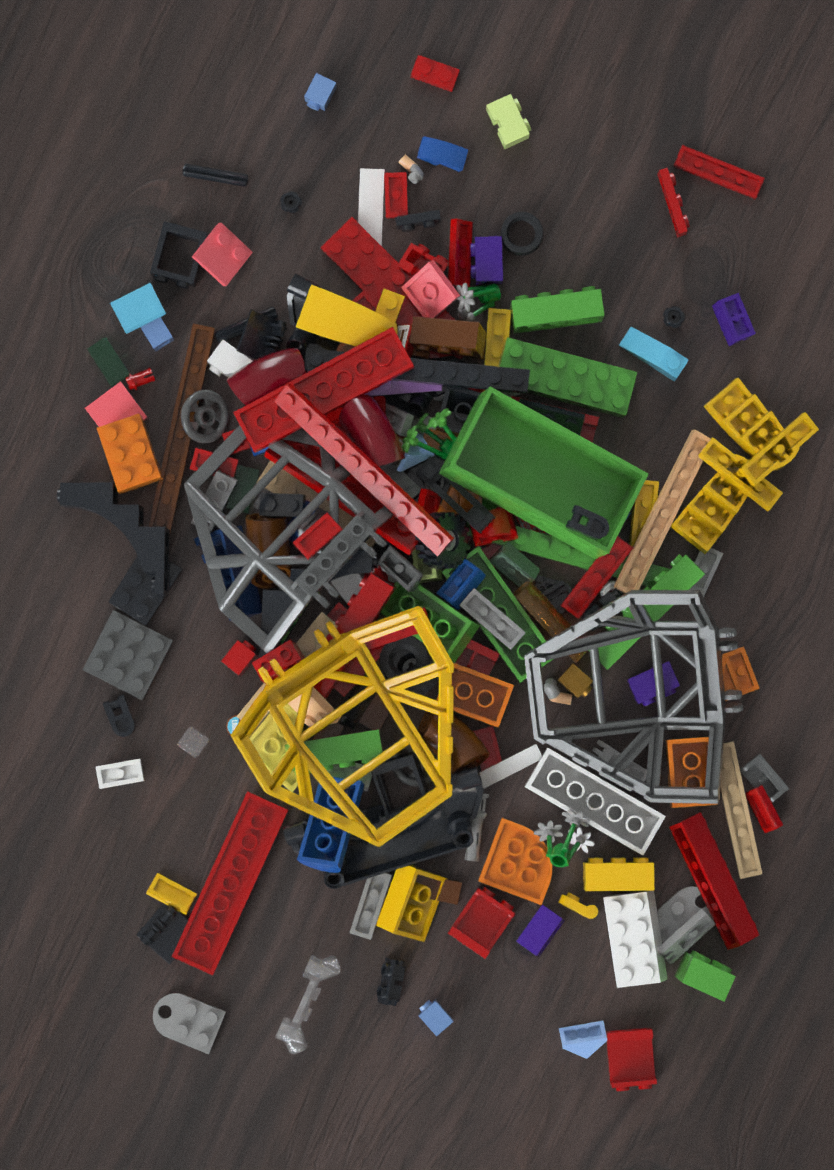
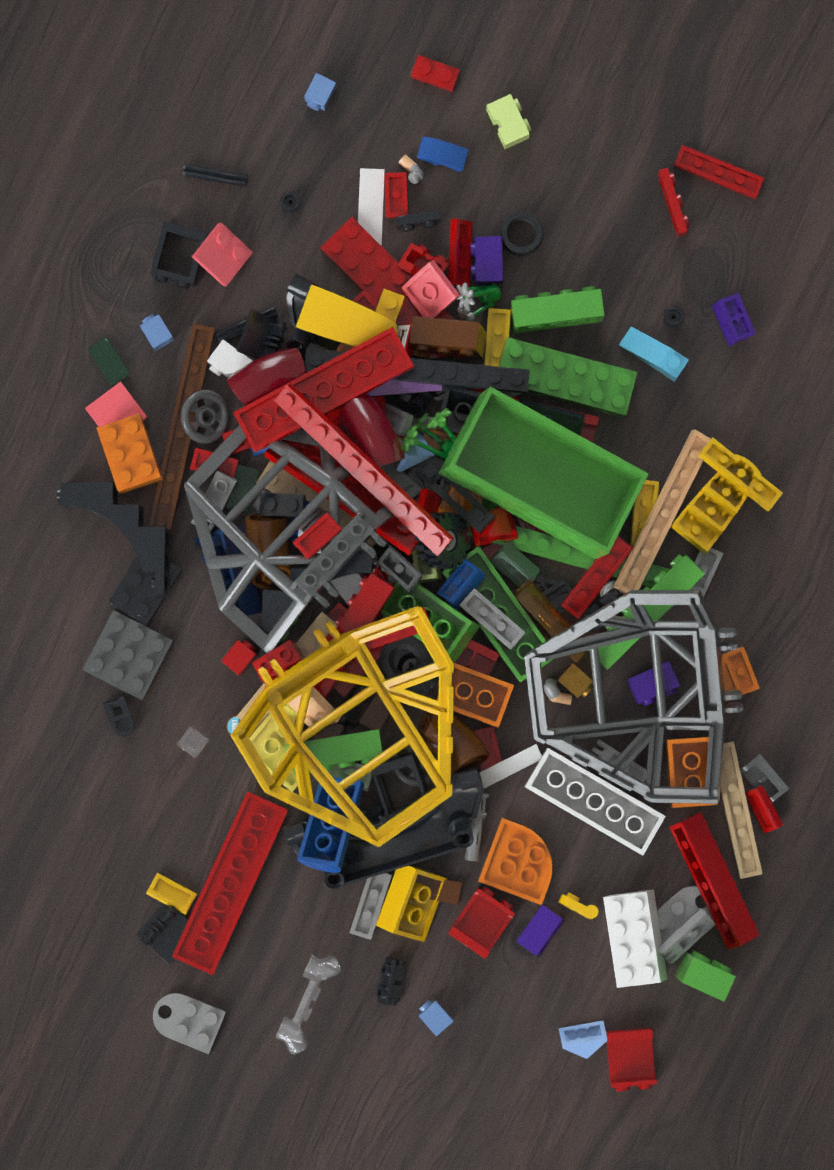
white plate [96,759,145,789] -> none
medium azure slope [110,283,166,334] -> none
red pin [125,367,155,391] -> none
plant [534,809,595,867] -> none
black plate [565,505,609,540] -> none
yellow brick [583,857,654,891] -> none
yellow slope [704,378,819,487] -> none

